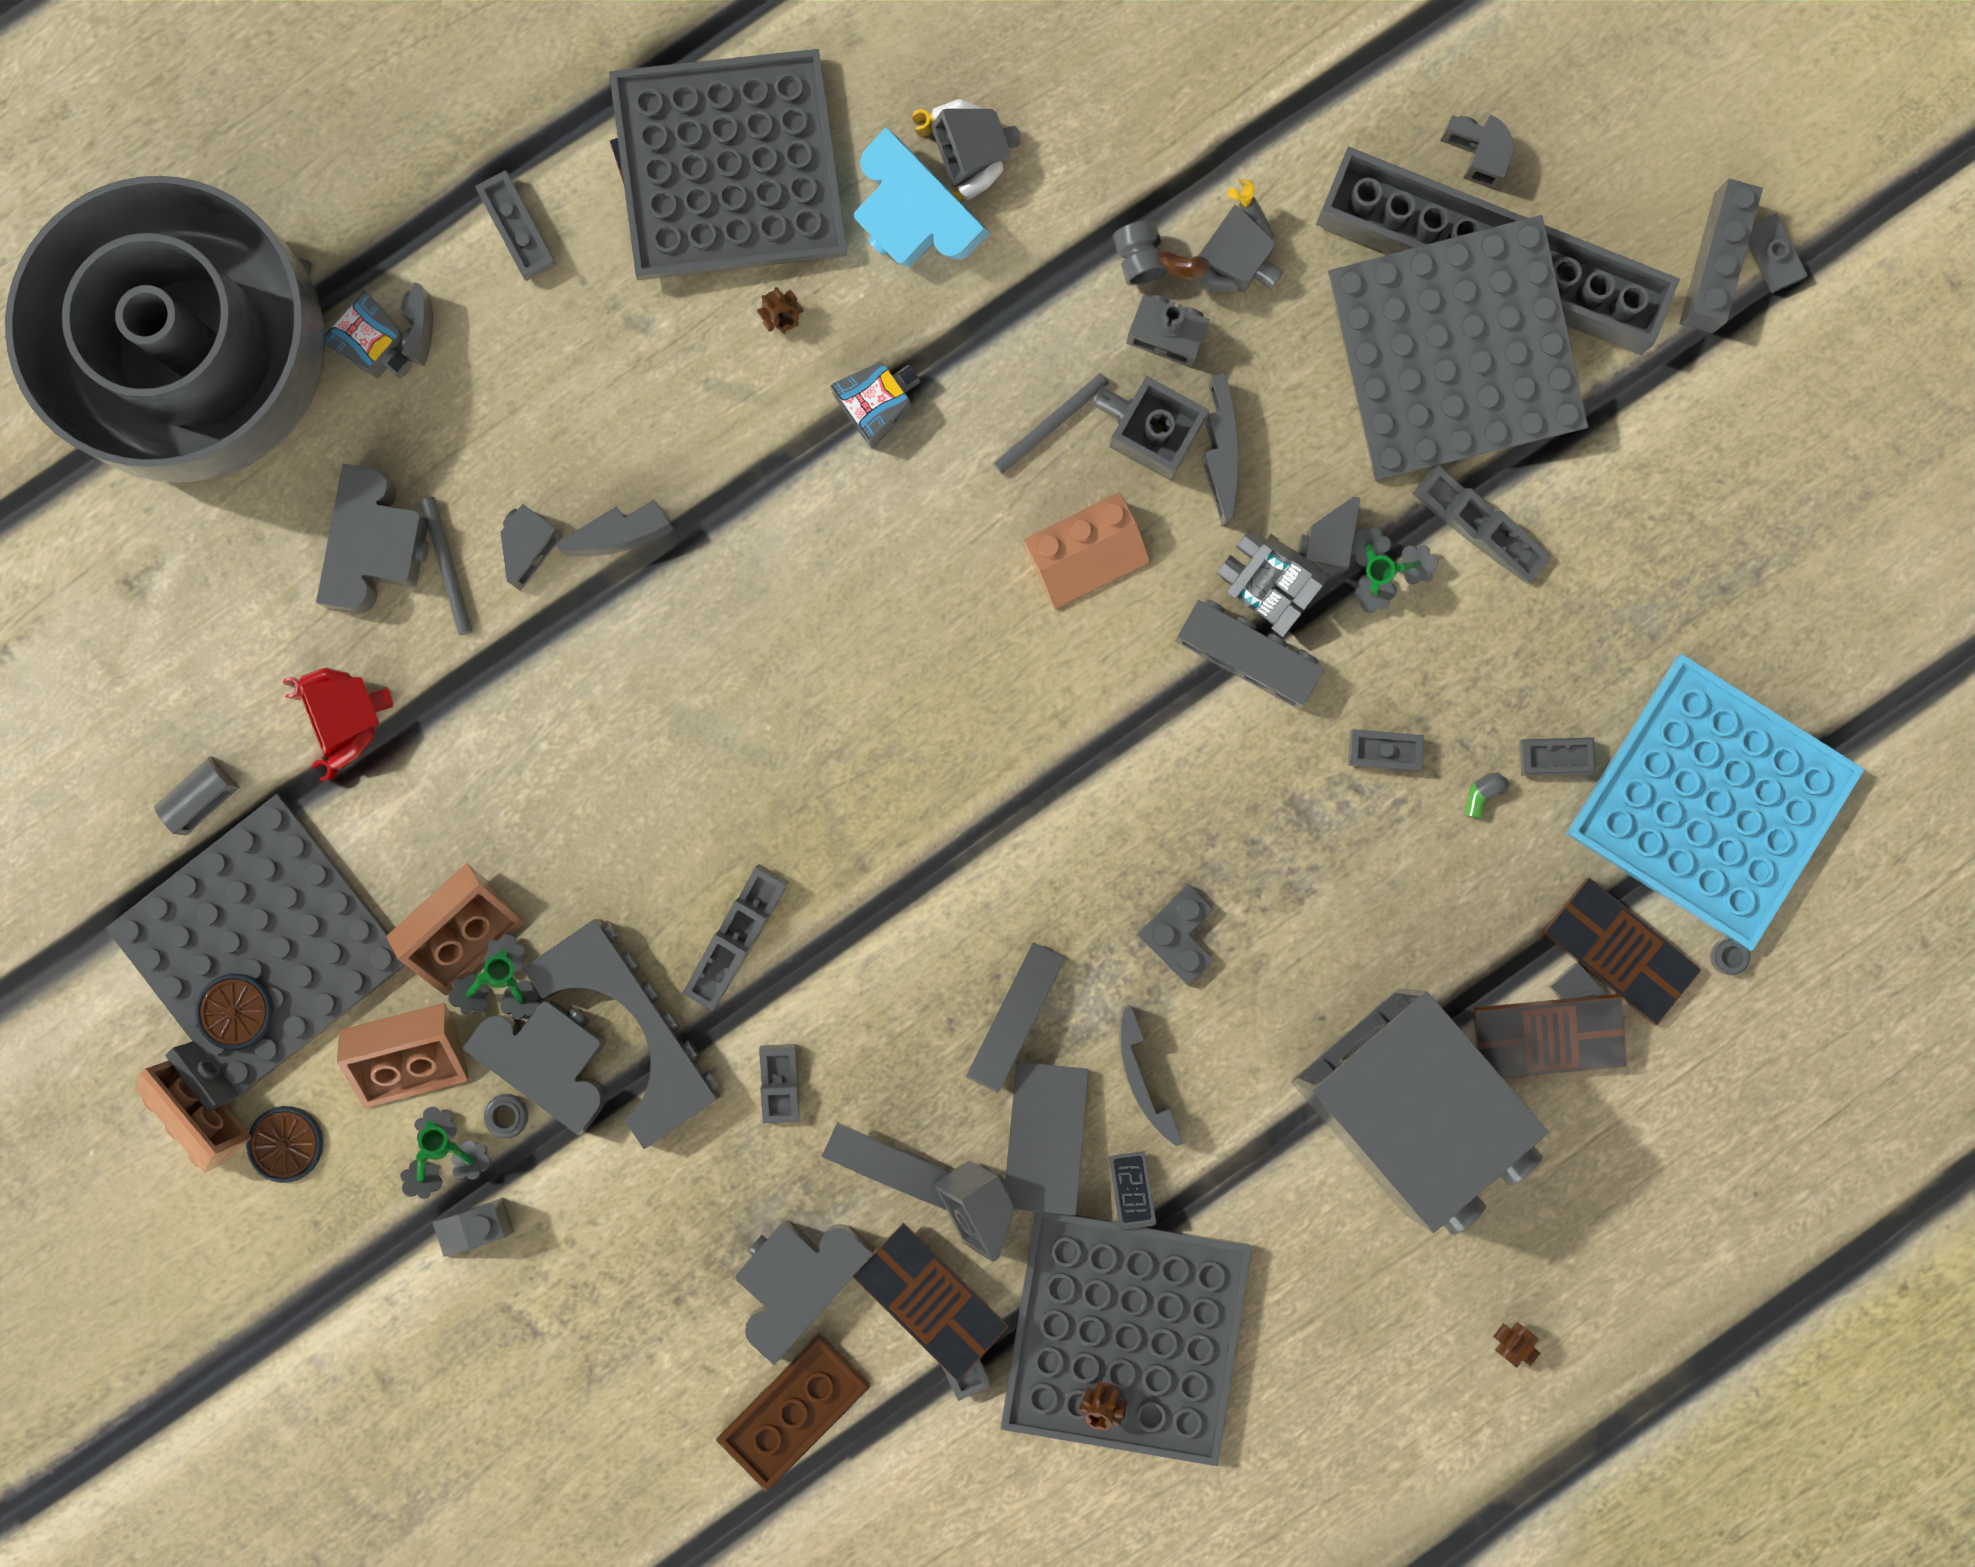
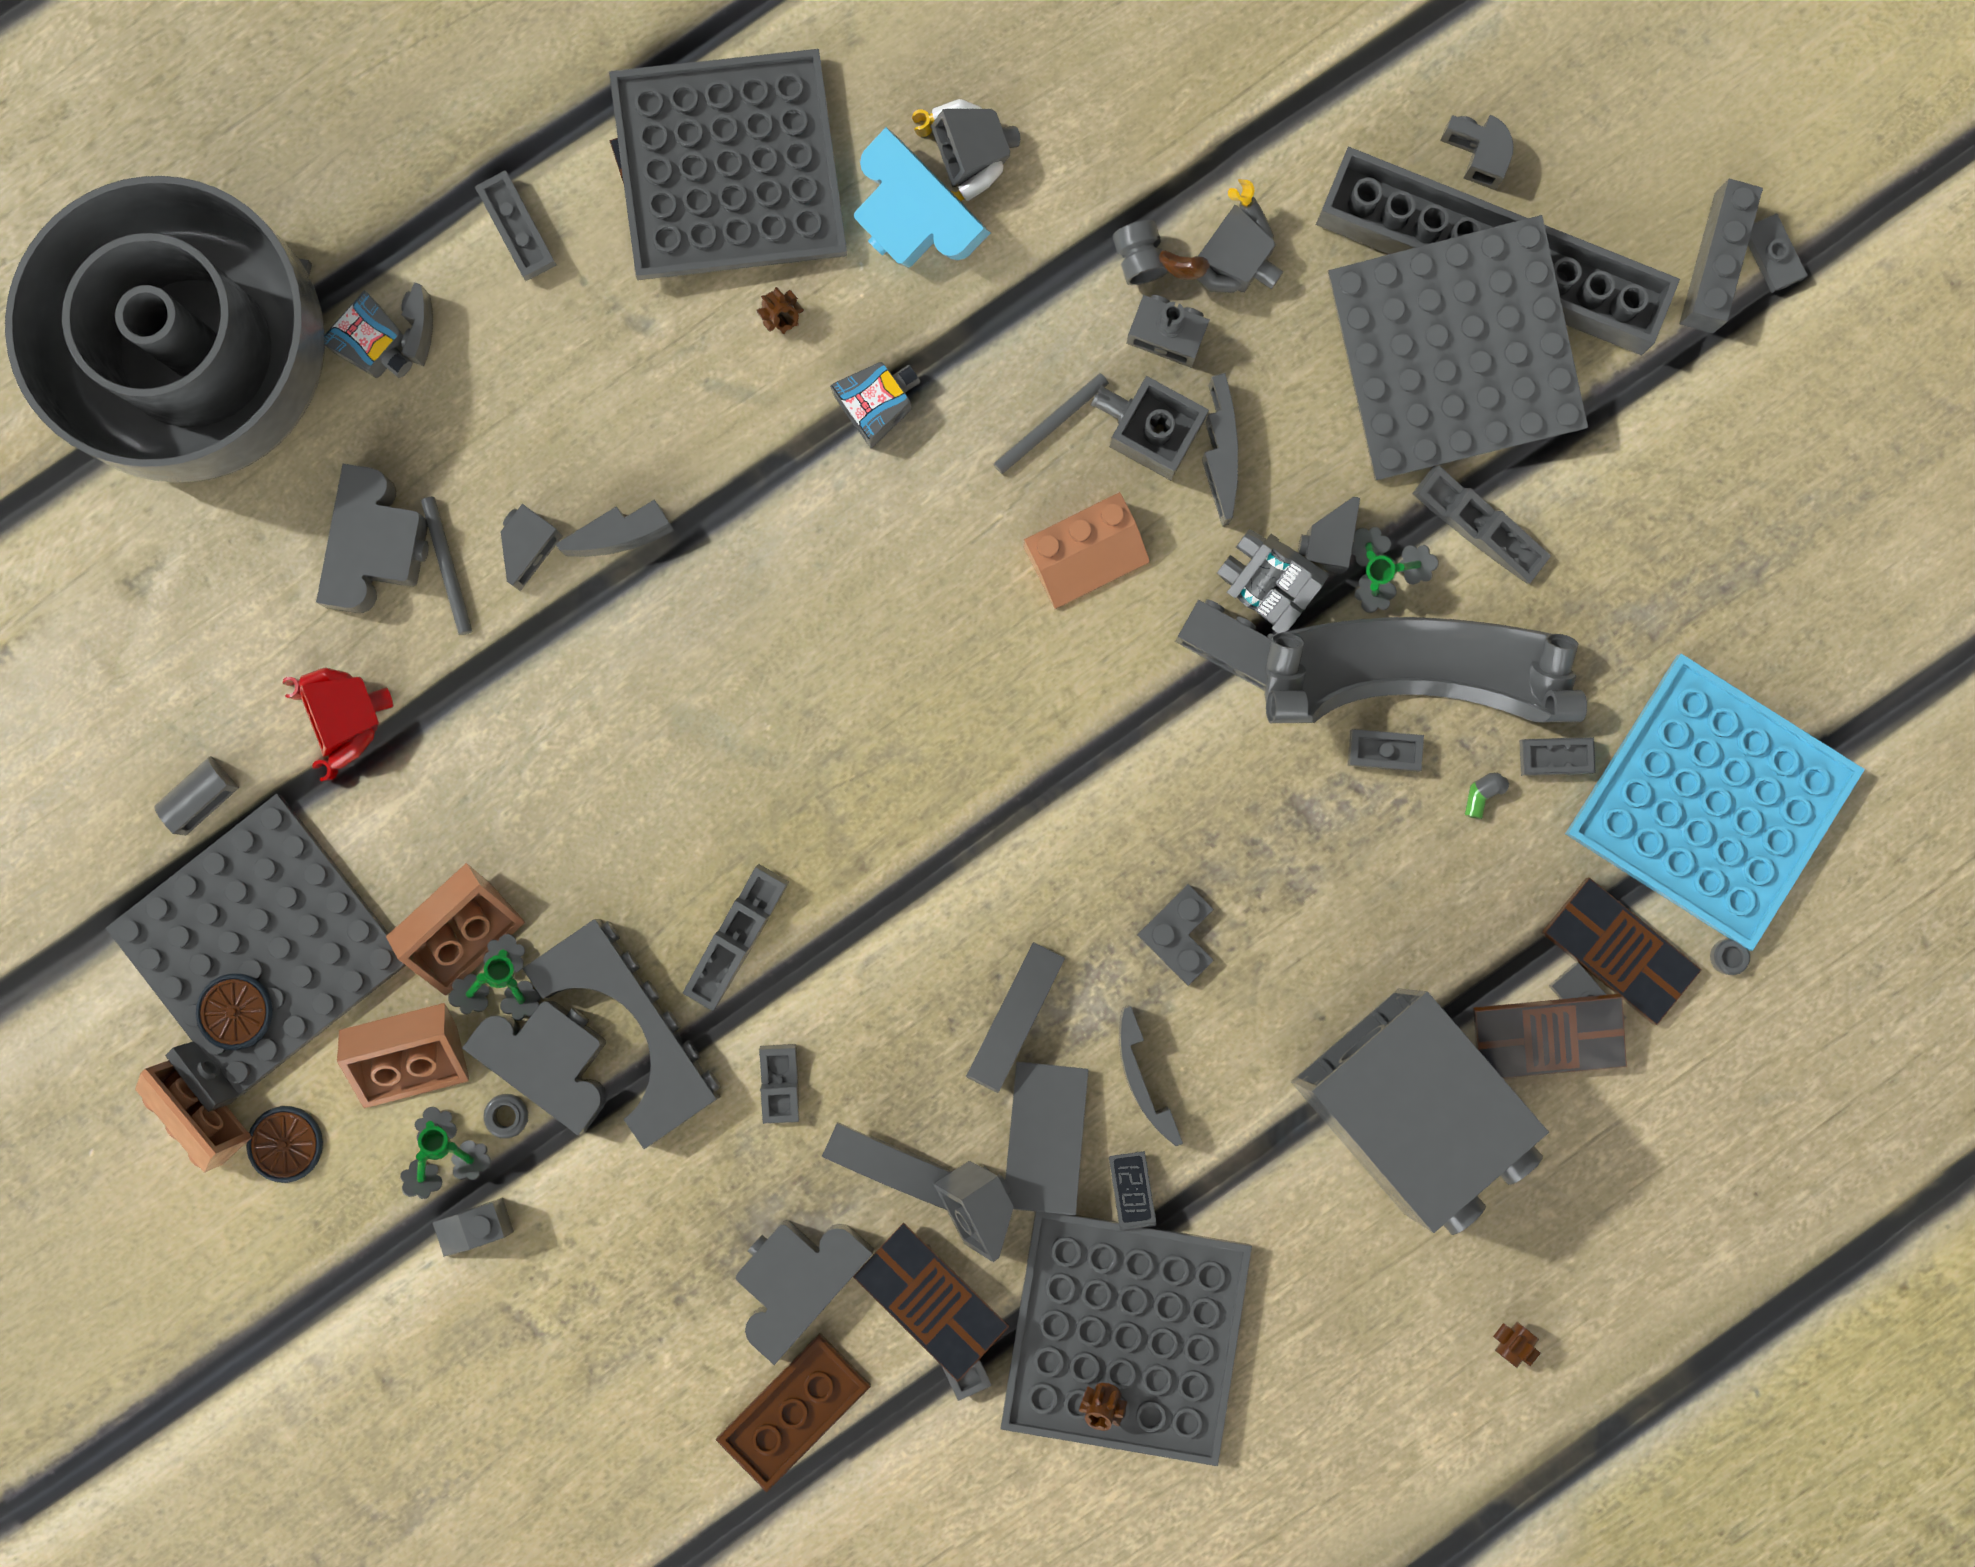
none -> dark grey panel [1264,617,1587,723]

